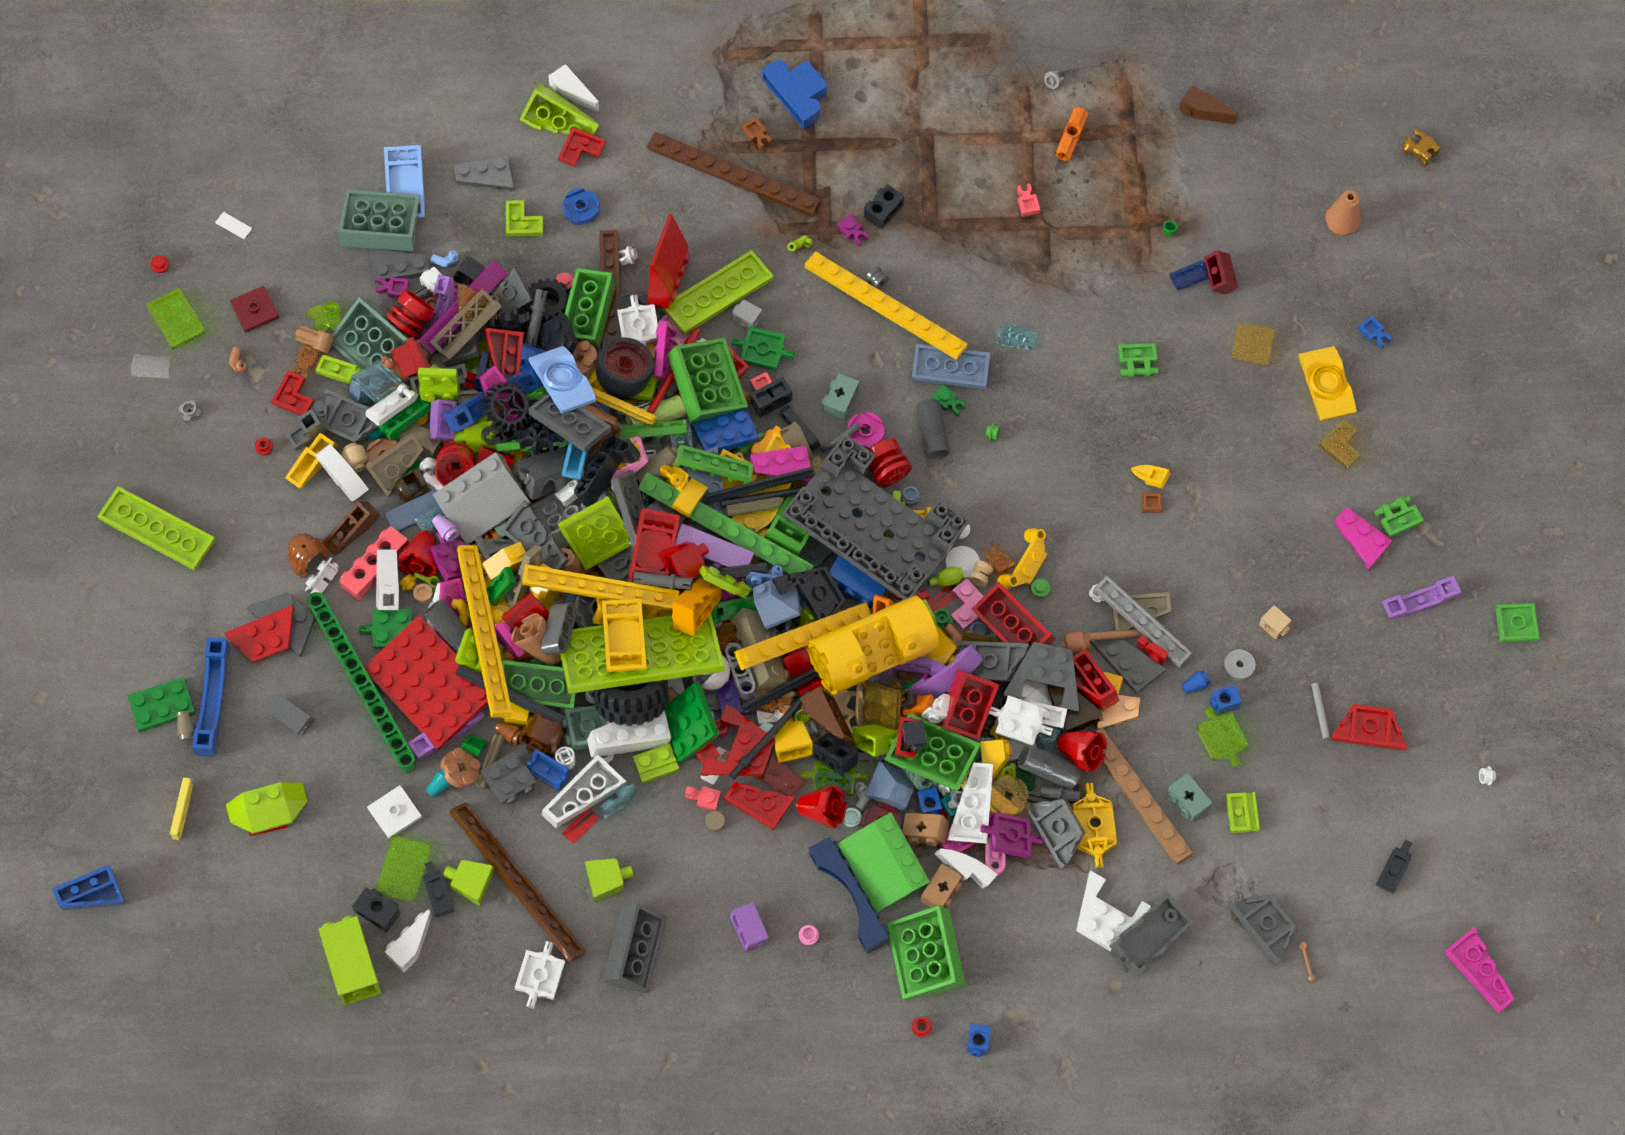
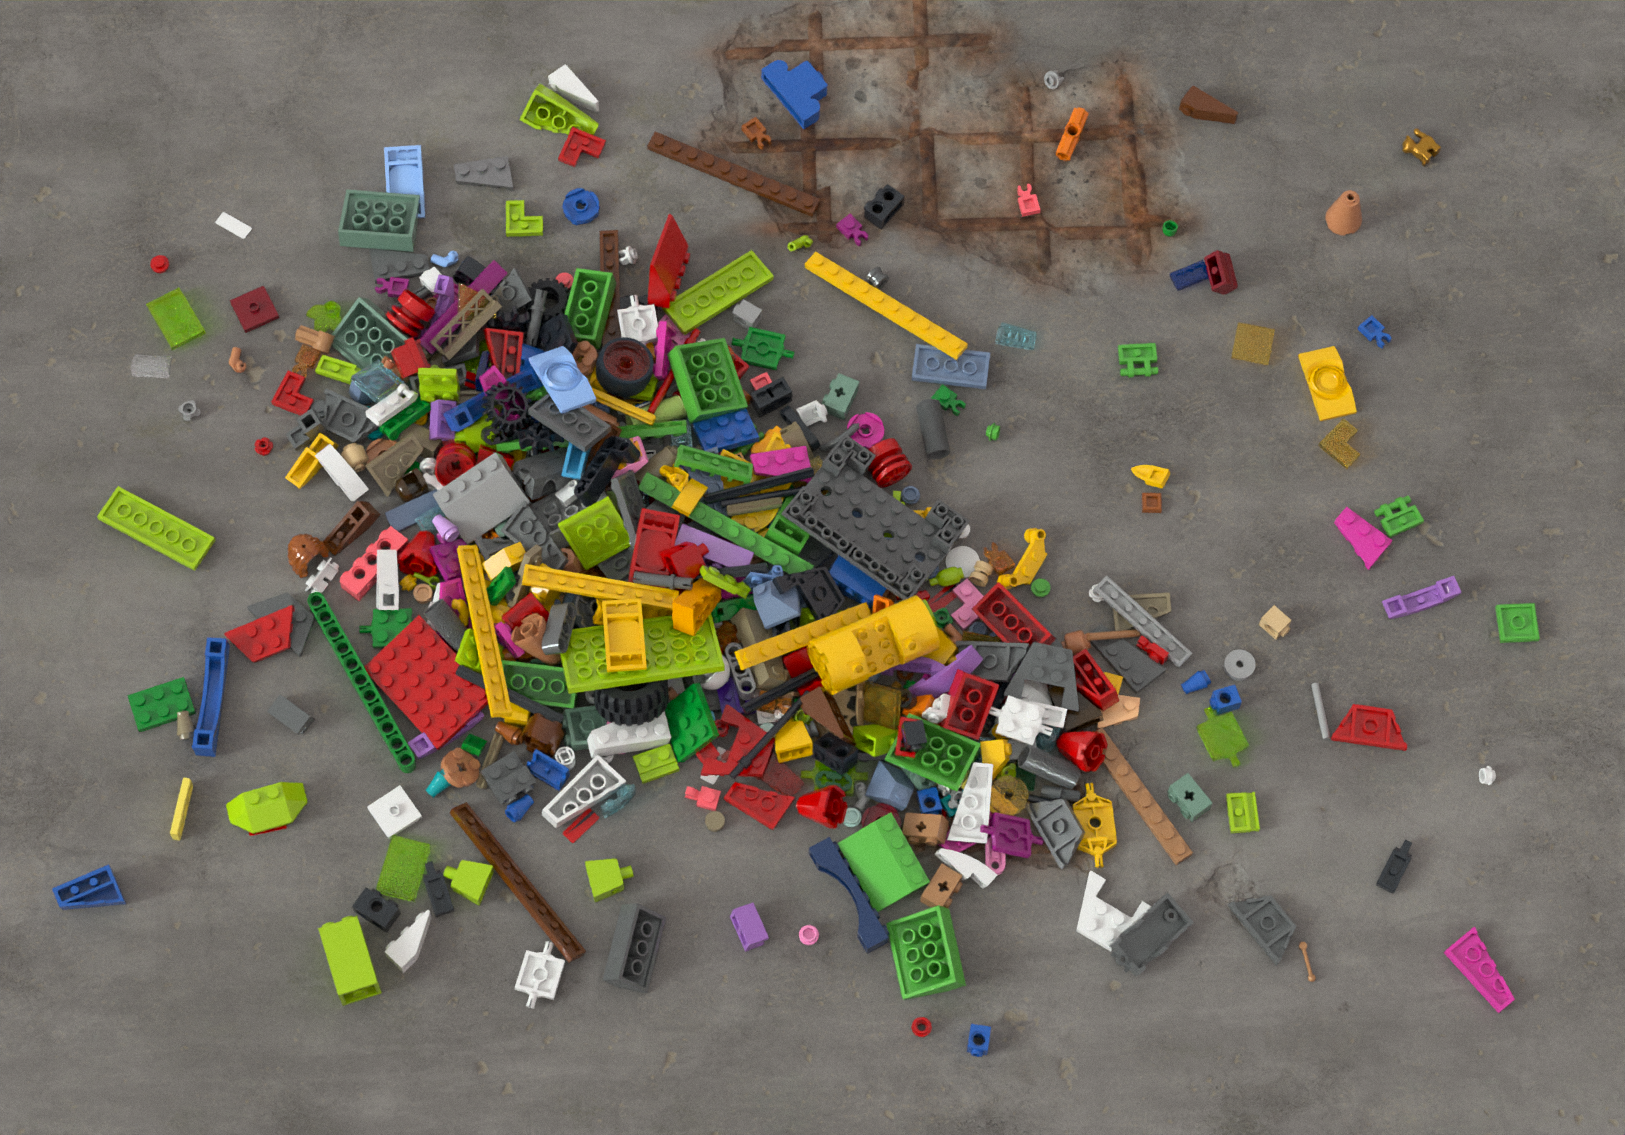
none -> blue cone [505,794,534,822]
none -> white bracket [796,400,828,426]

